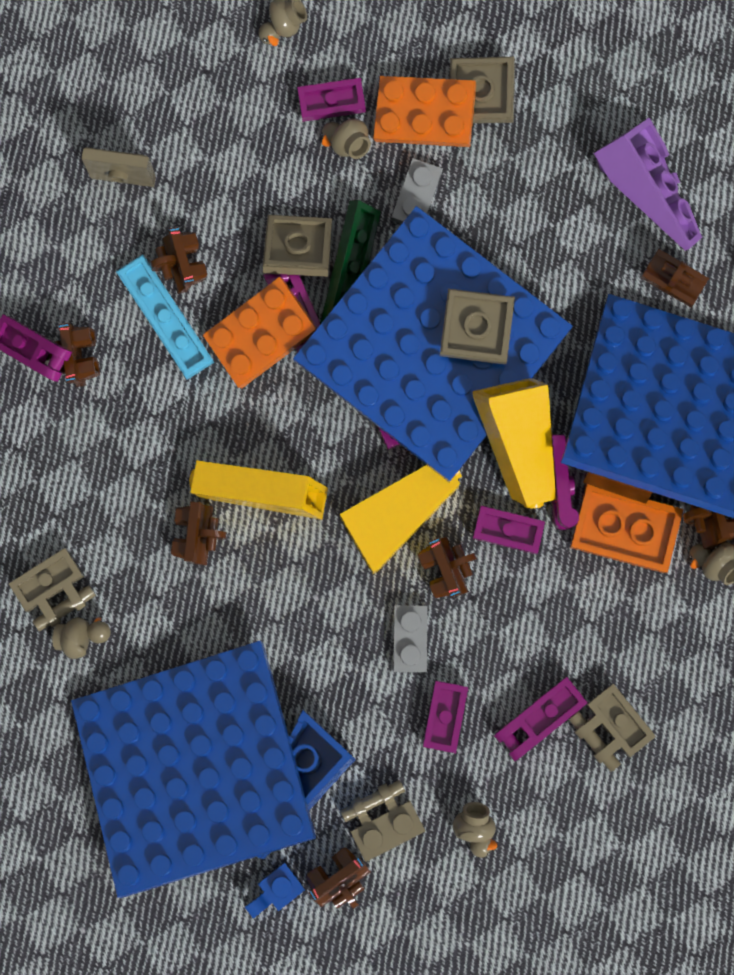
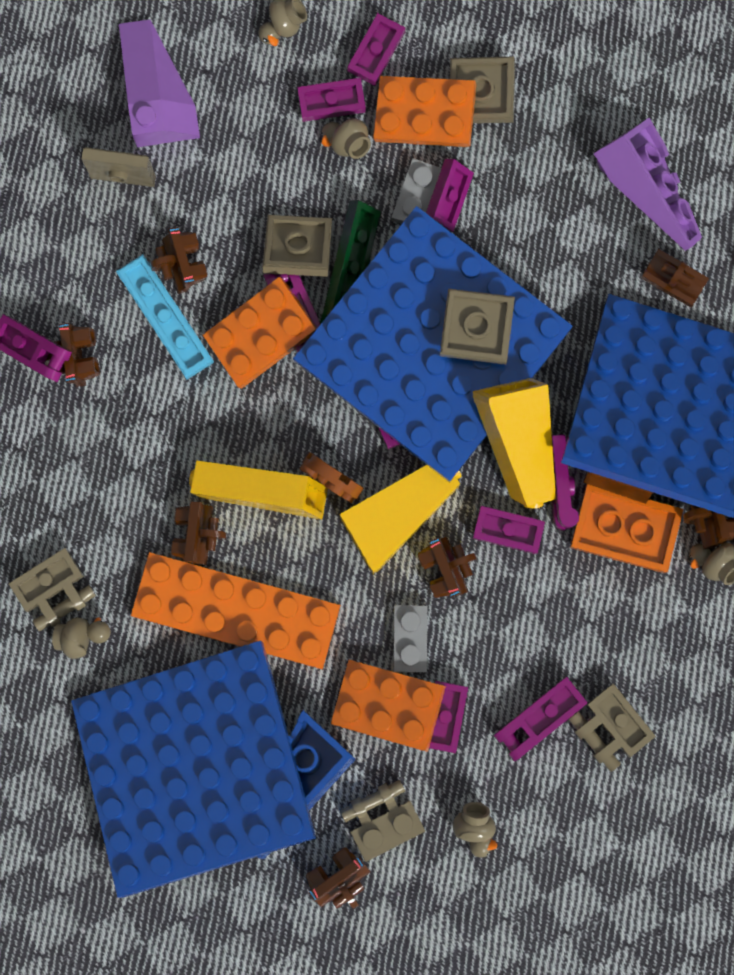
blue plate [245,862,305,918] -> none
none -> medium lavender wedge [119,19,200,147]
none -> orange plate [131,552,341,670]
none -> dark orange plate [299,451,364,504]
none -> orange plate [331,660,446,752]
none -> magenta plate [347,13,406,86]
none -> magenta plate [426,159,474,232]

